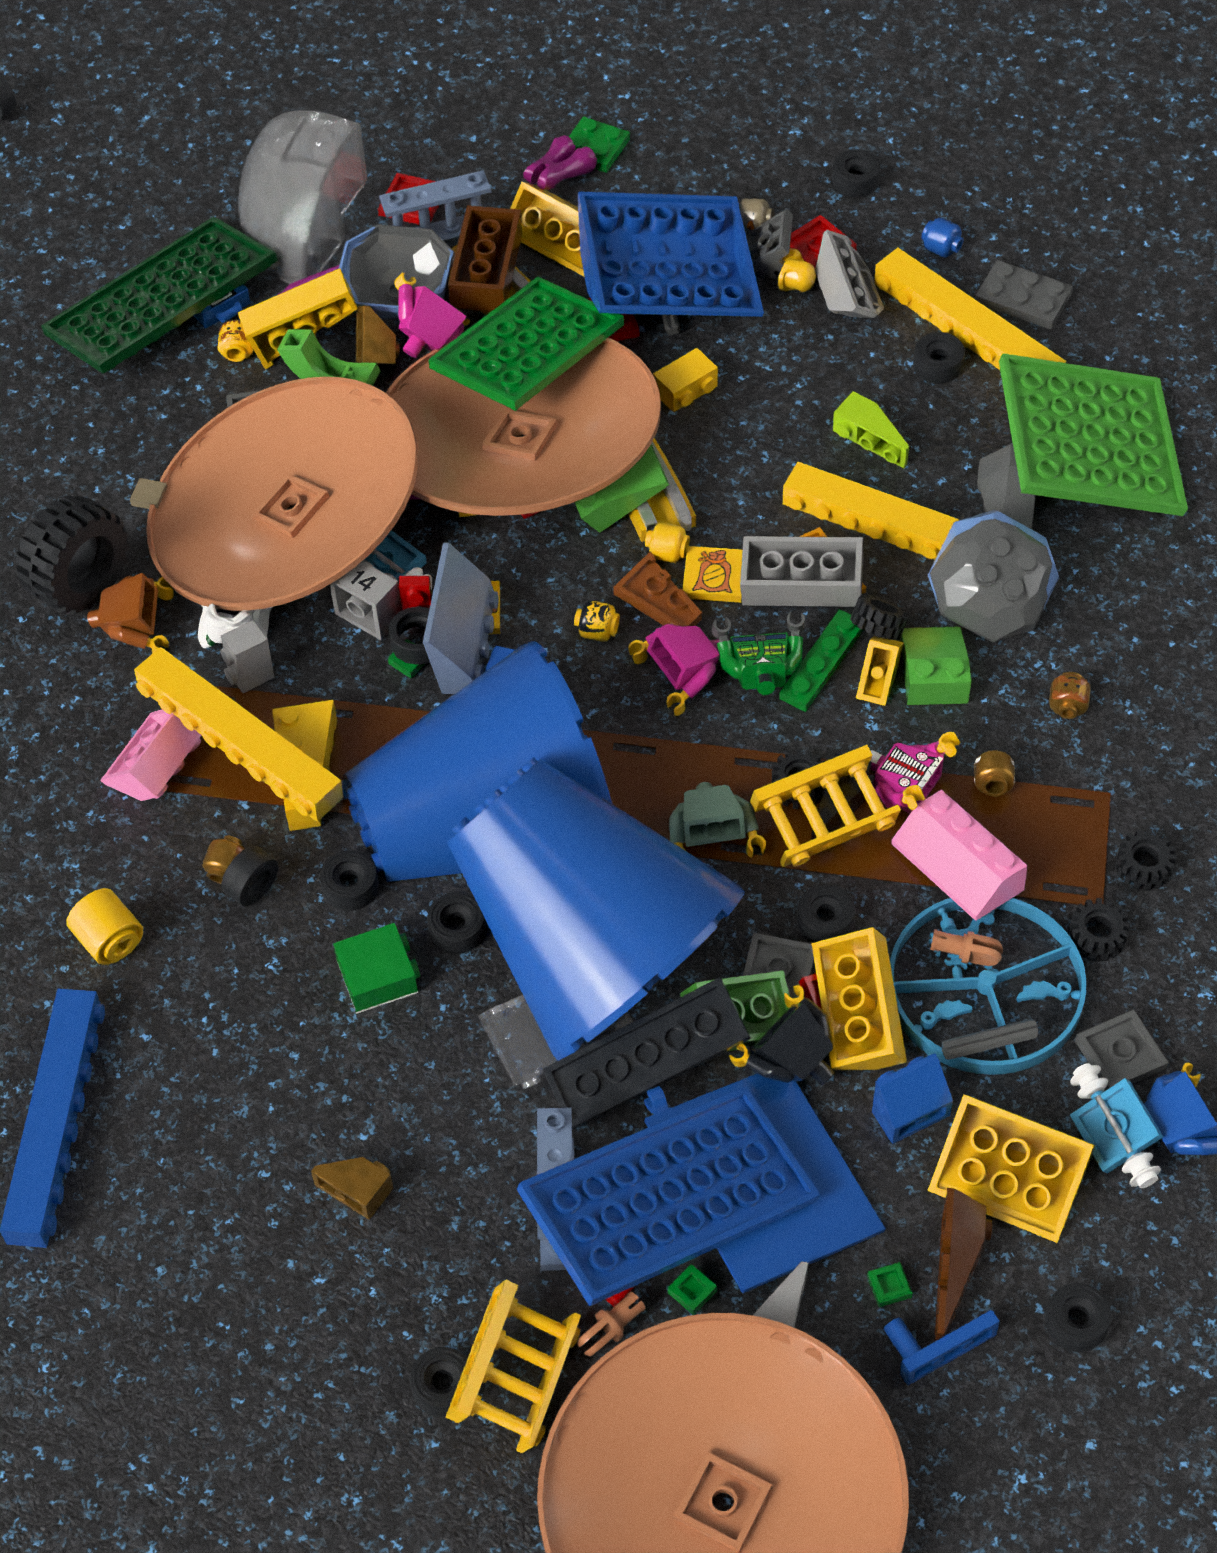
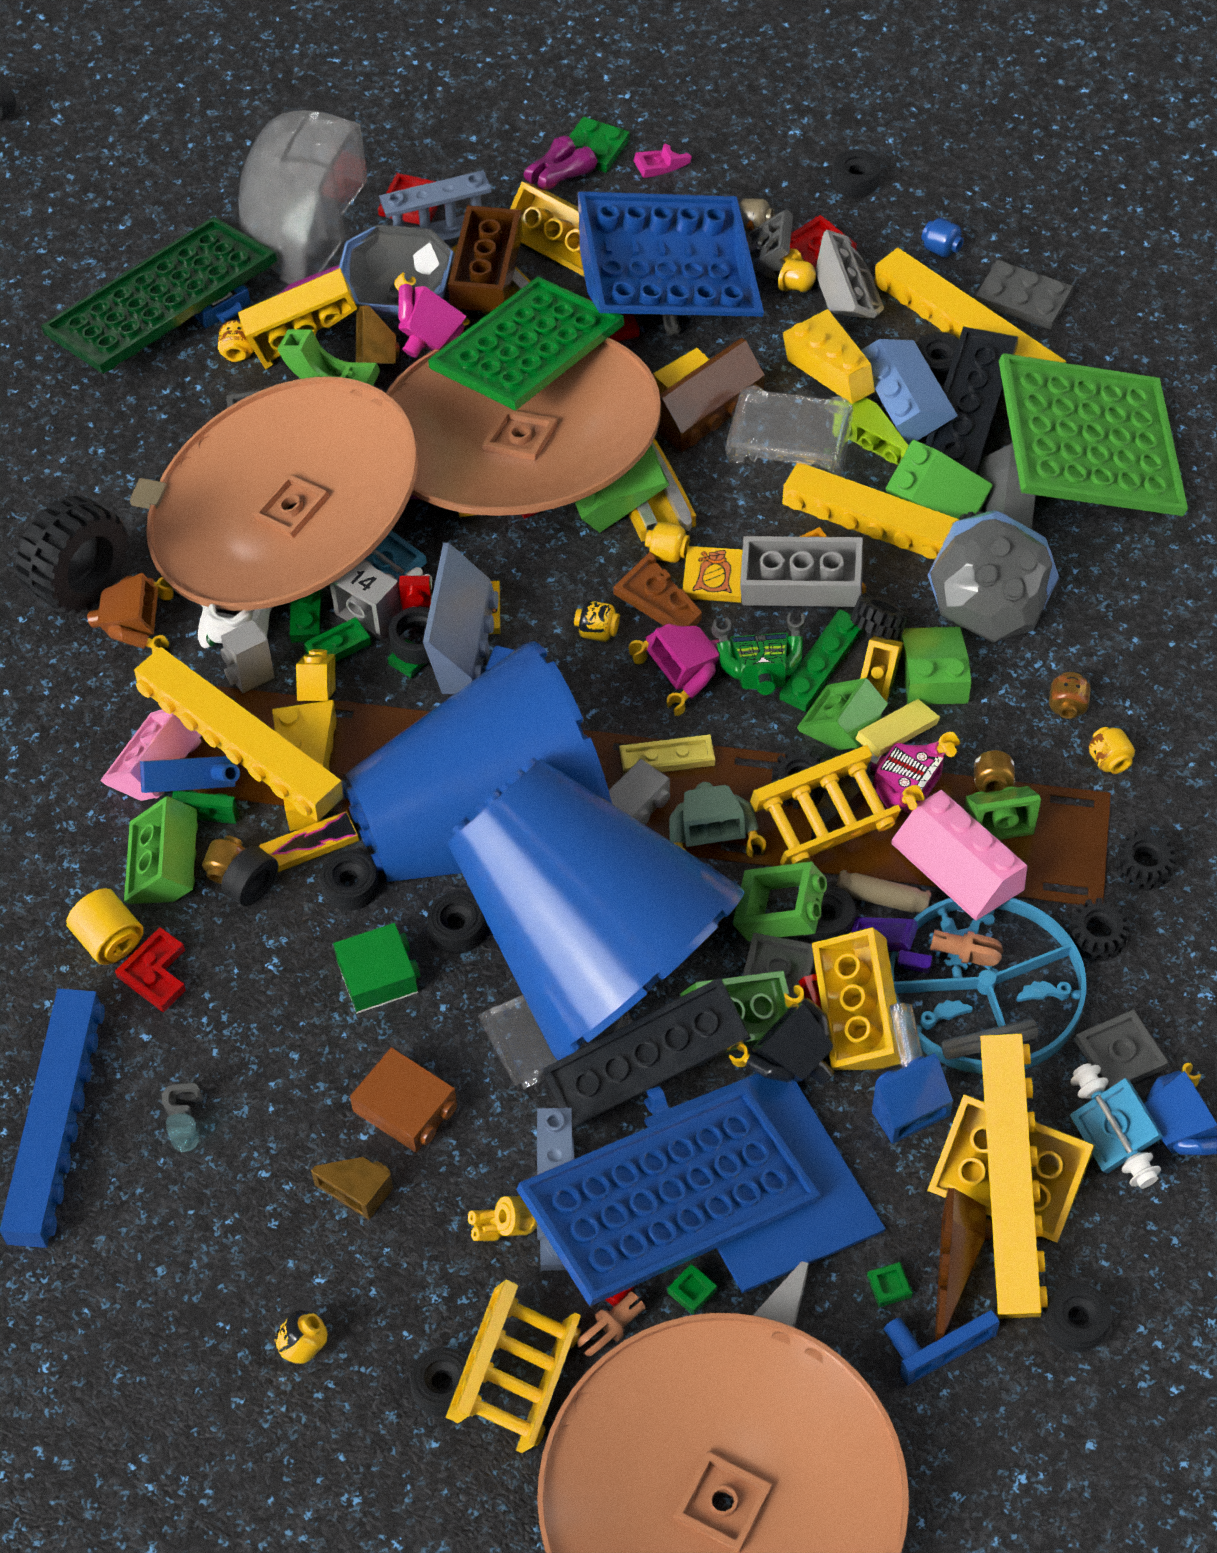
none -> red plate [115,927,186,1013]
none -> bright green slope [124,796,198,904]
none -> blue piece [140,756,240,793]
none -> leg [162,1083,204,1152]
none -> green plate [172,790,239,824]
none -> tile [259,811,359,872]
none -> yellow head [275,1310,328,1364]
none -> green plate [290,589,322,643]
none -> yellow brick [296,649,336,701]
none -> green plate [304,617,371,662]
none -> dark orange brick [350,1047,457,1153]
none -> yellow piece [468,1196,537,1241]
none -> light grey brick [609,759,670,825]
none -> light yellow tile [619,734,715,776]
none -> dark pink slope [634,144,691,178]
none -> reddish brown slope [659,337,765,452]
none -> clear windscreen [725,386,854,477]
none -> bright green window [733,861,827,941]
none -> yellow wedge [783,309,875,404]
none -> bright green slope [797,678,888,750]
none -> dark tan axle [837,870,931,913]
none -> dark purple tile [851,917,918,952]
none -> light yellow tile [856,699,940,758]
none -> medium blue slope [861,339,958,445]
none -> bright green slope [886,440,993,519]
none -> clear tile [889,1002,923,1068]
none -> dark purple tile [898,950,932,974]
none -> black plate [925,327,1018,474]
none -> bright green slope [964,786,1041,840]
none -> yellow brick [980,1034,1048,1319]
none -> yellow head [1088,727,1135,774]

